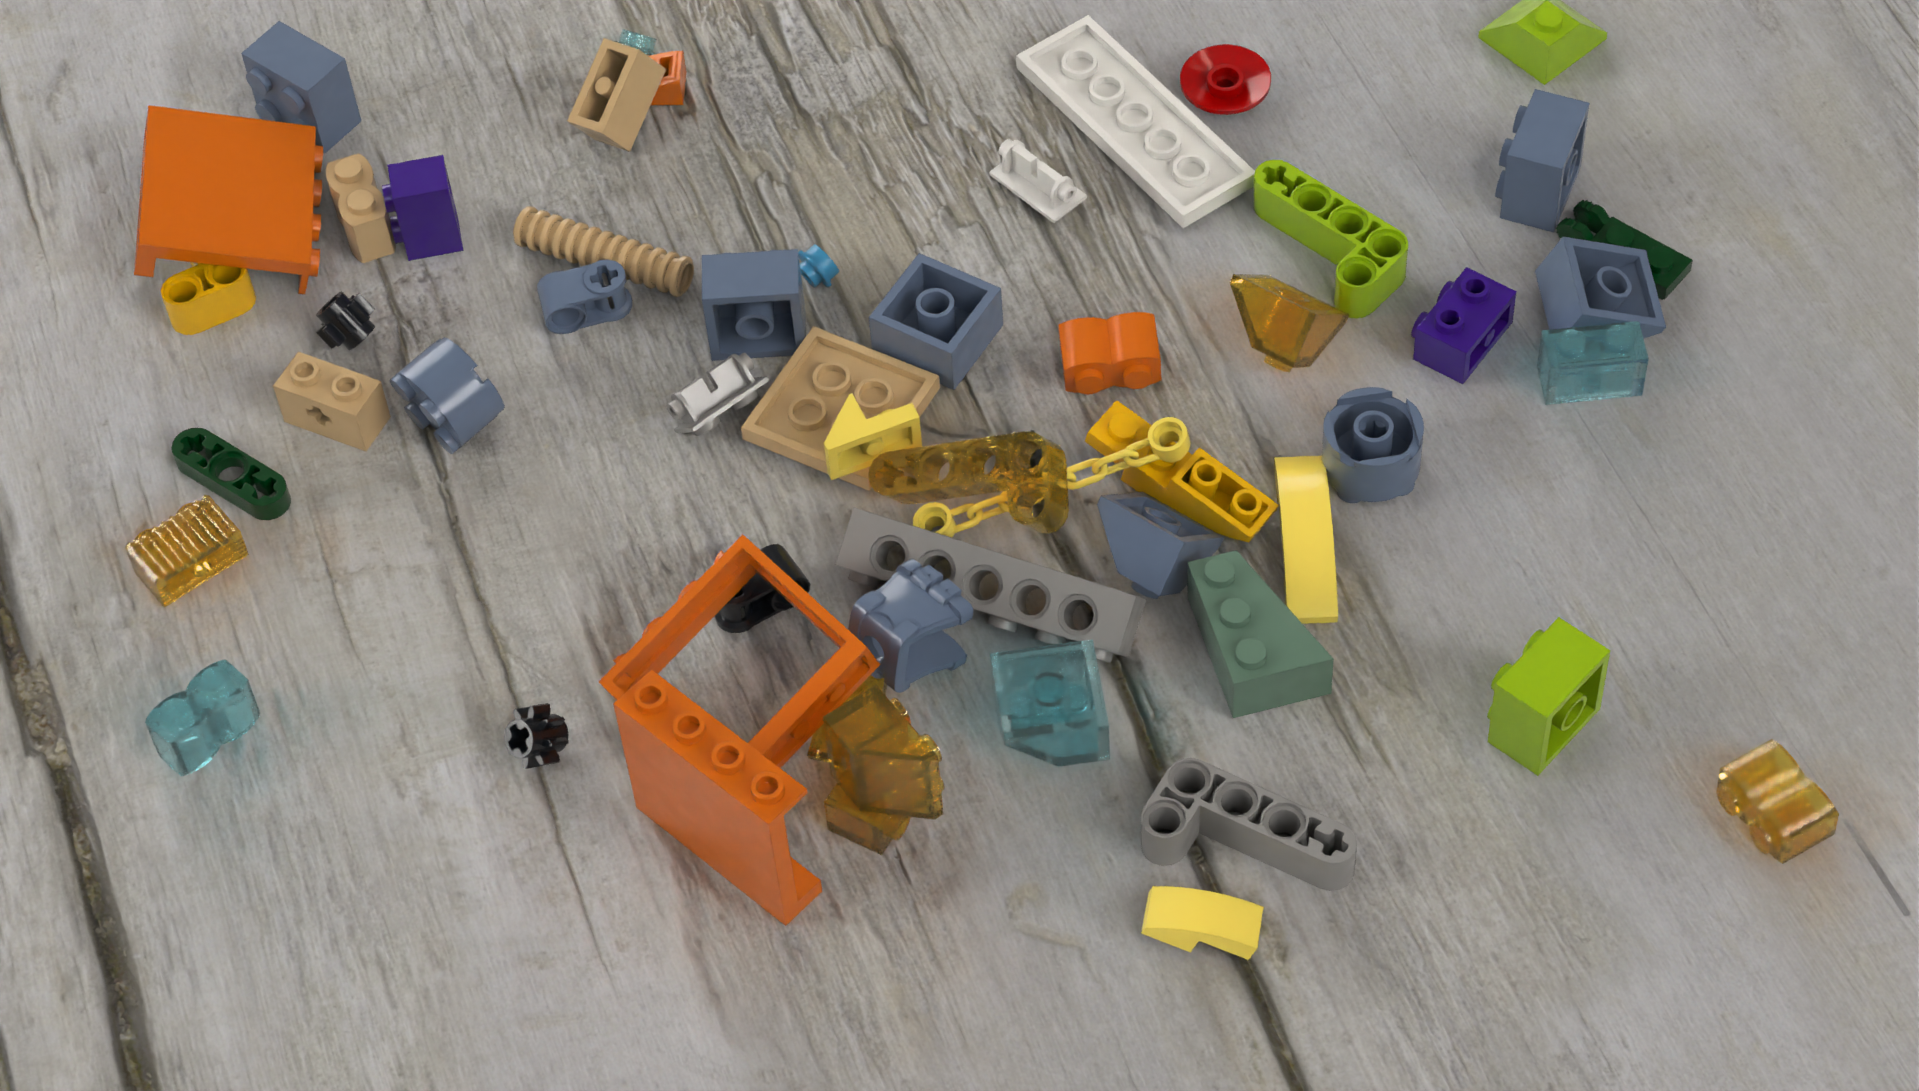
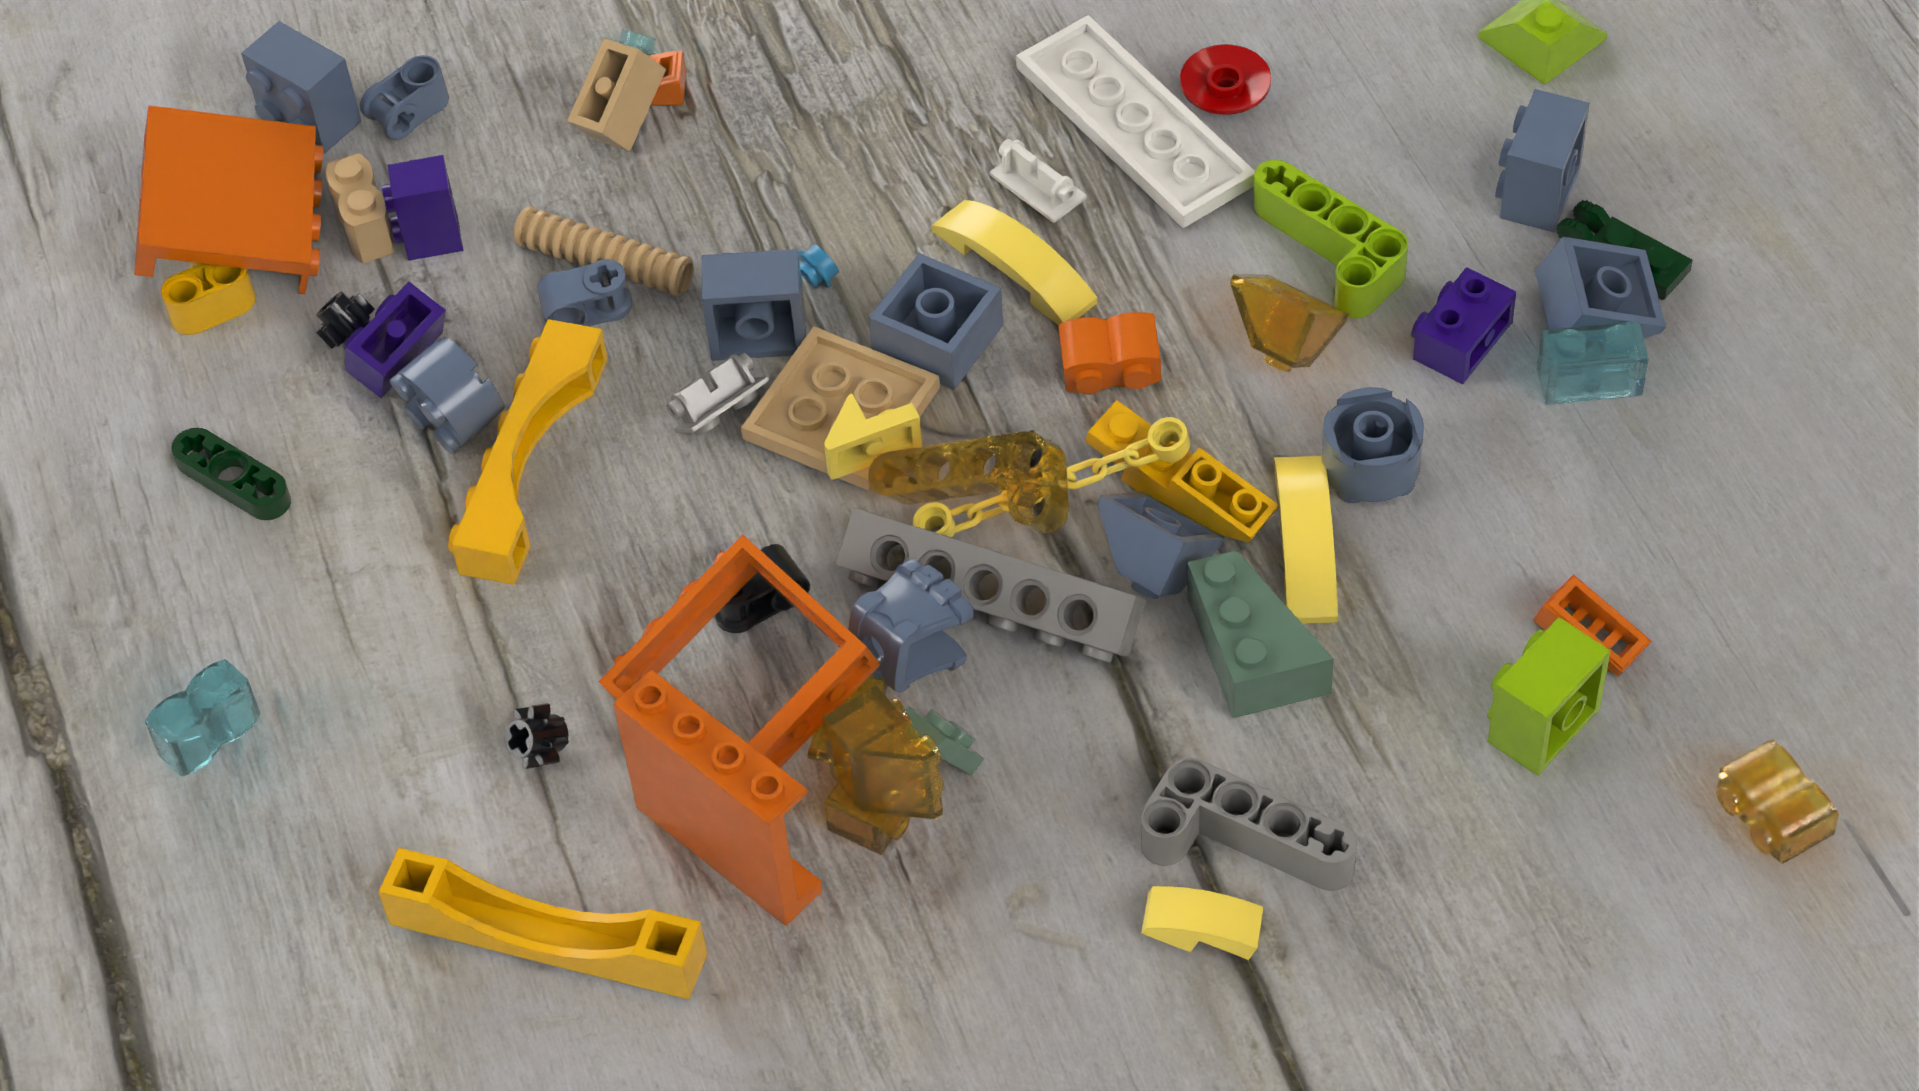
clear yellow brick [125,495,249,607] -> none
tan brick [273,351,391,452] -> none
clear light blue slope [990,639,1110,767] -> none
none -> dark purple brick [344,281,446,399]
none -> sand blue piece [360,55,449,140]
none -> yellow arch [378,848,707,1000]
none -> yellow arch [448,319,608,585]
none -> sand green plate [896,706,984,775]
none -> light yellow slope [931,200,1098,325]
none -> orange slope [1533,574,1652,677]

